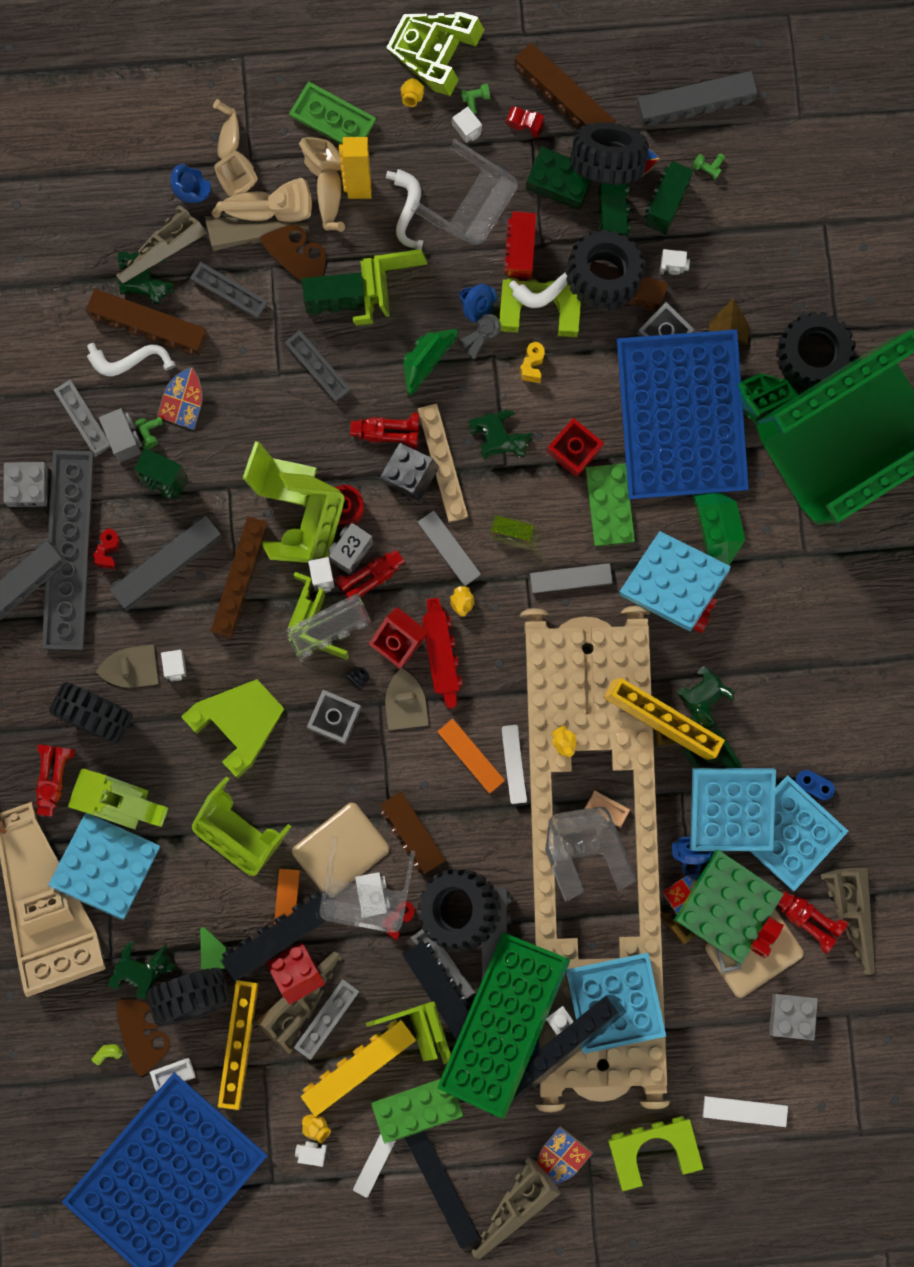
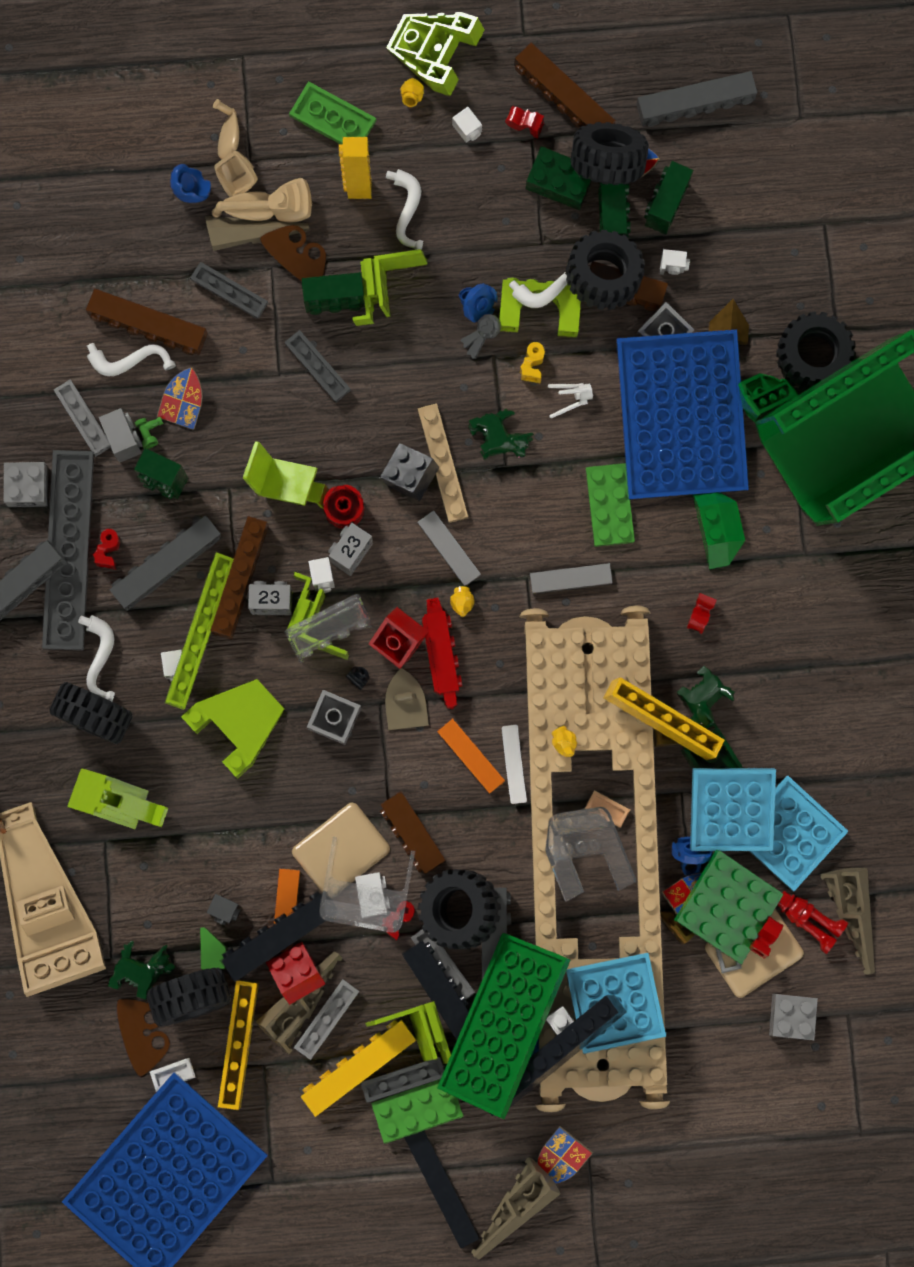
red piece [35,744,76,817] -> none
medium azure plate [48,813,160,921] -> none
lime arm [91,1044,123,1066] -> none
dark tan shield [96,644,159,688] -> none
dark tan wedge [116,205,207,283] -> none
dark green animal [118,252,174,304] -> none
lime windscreen [192,776,292,876] -> none
lime windscreen [261,472,345,563] -> none
white brick [295,1141,327,1167] -> none
tan piece [299,137,345,232] -> none
yellow rock [302,1114,331,1143] -> none
red piece [333,550,405,610] -> none
red piece [350,412,420,450] -> none
white sticker [353,1134,396,1198] -> none
green wedge [402,329,458,398] -> none
clear windscreen [411,139,518,245] -> none
bright green piece [461,83,490,115] -> none
clear neon green panel [490,515,534,546] -> none
red brick [504,211,536,281] -> none
red brick [546,418,604,478] -> none
lime arch [608,1116,703,1191] -> none
medium azure plate [619,531,730,632] -> none
bright green piece [692,154,725,180] -> none
white tile [702,1096,788,1127] -> none
blue plate [795,770,835,801] -> none
none -> white animal [78,615,114,702]
none -> lime tile [165,552,234,710]
none -> dark grey brick [207,894,241,925]
none -> light grey brick [248,581,293,615]
none -> dark grey plate [361,1056,444,1103]
none -> white plant [548,383,593,418]

